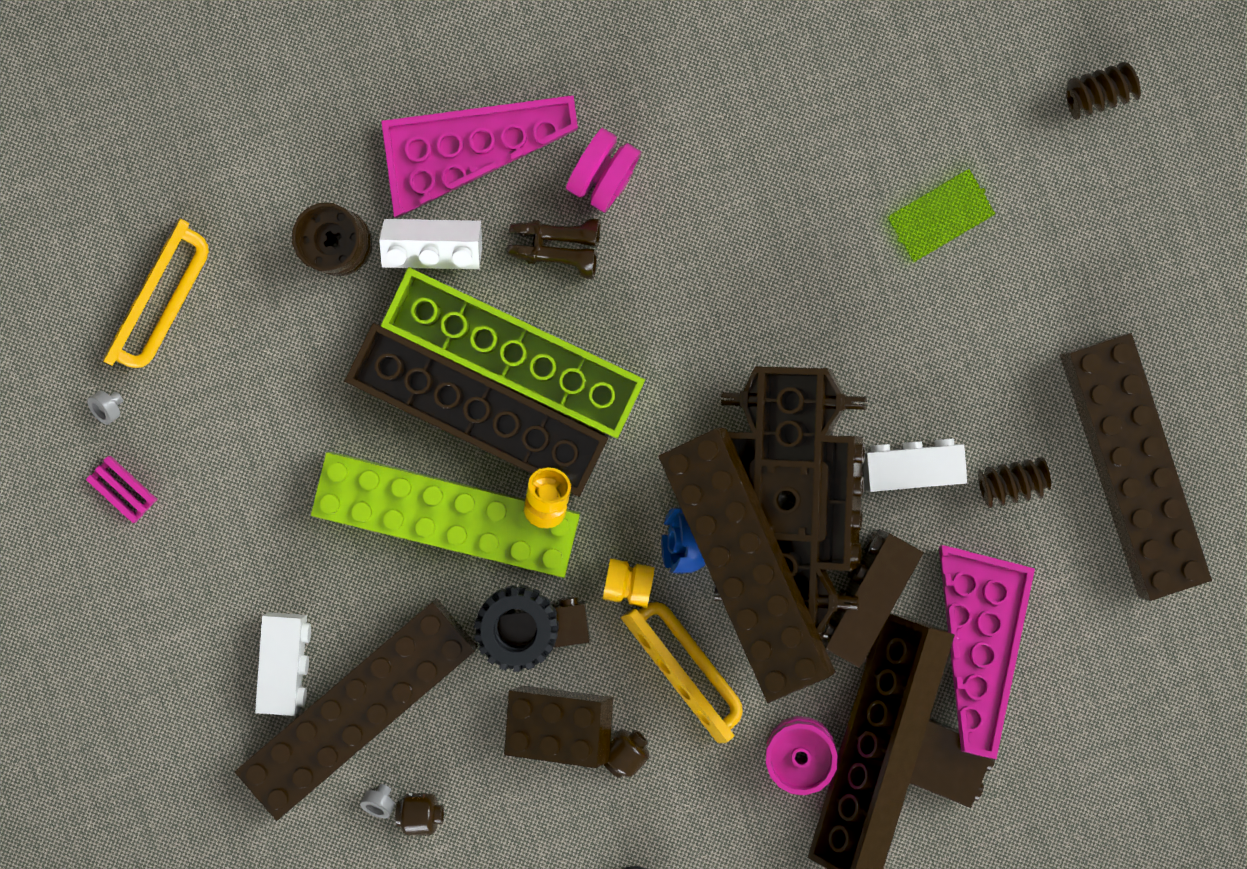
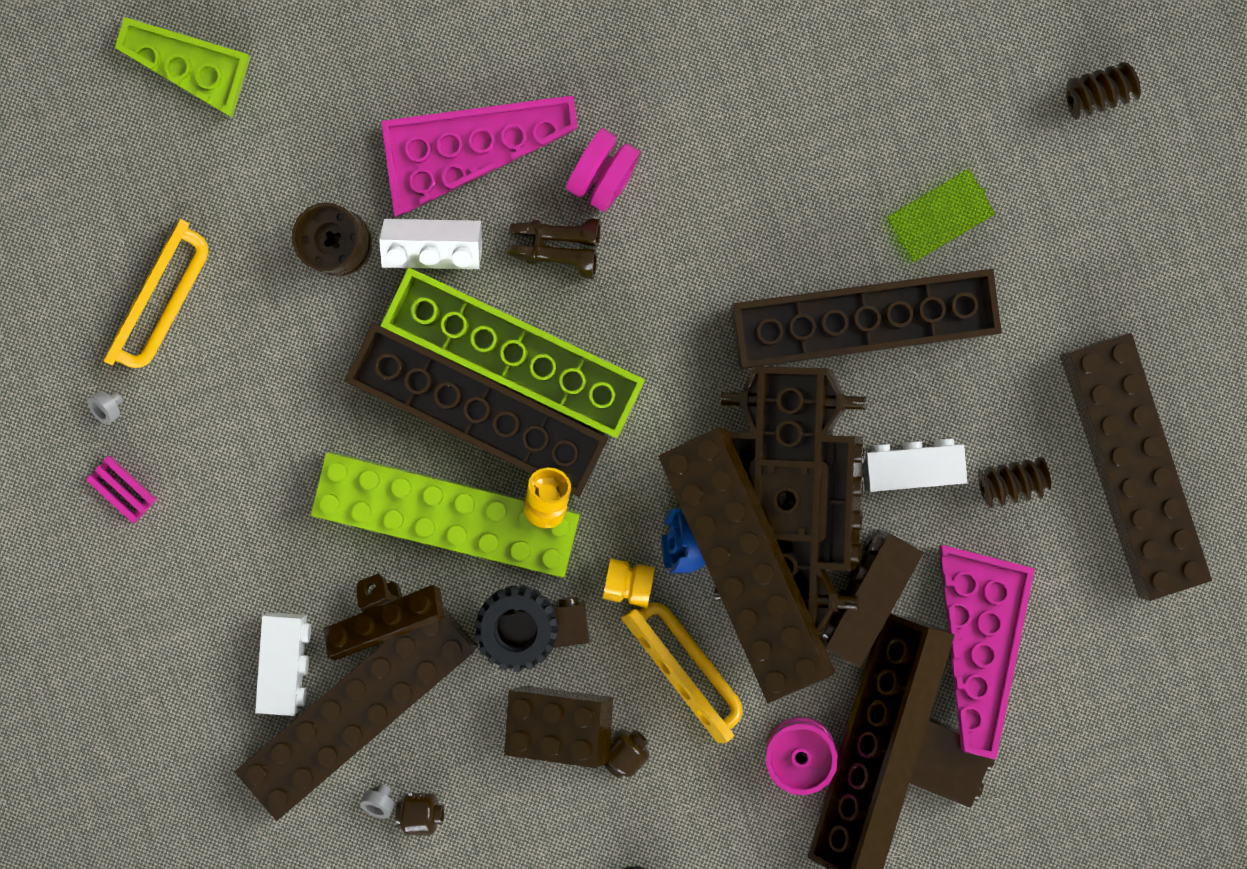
none -> lime wing [115,17,251,118]
none -> dark brown plate [324,574,445,661]
none -> dark brown brick [731,268,1002,369]

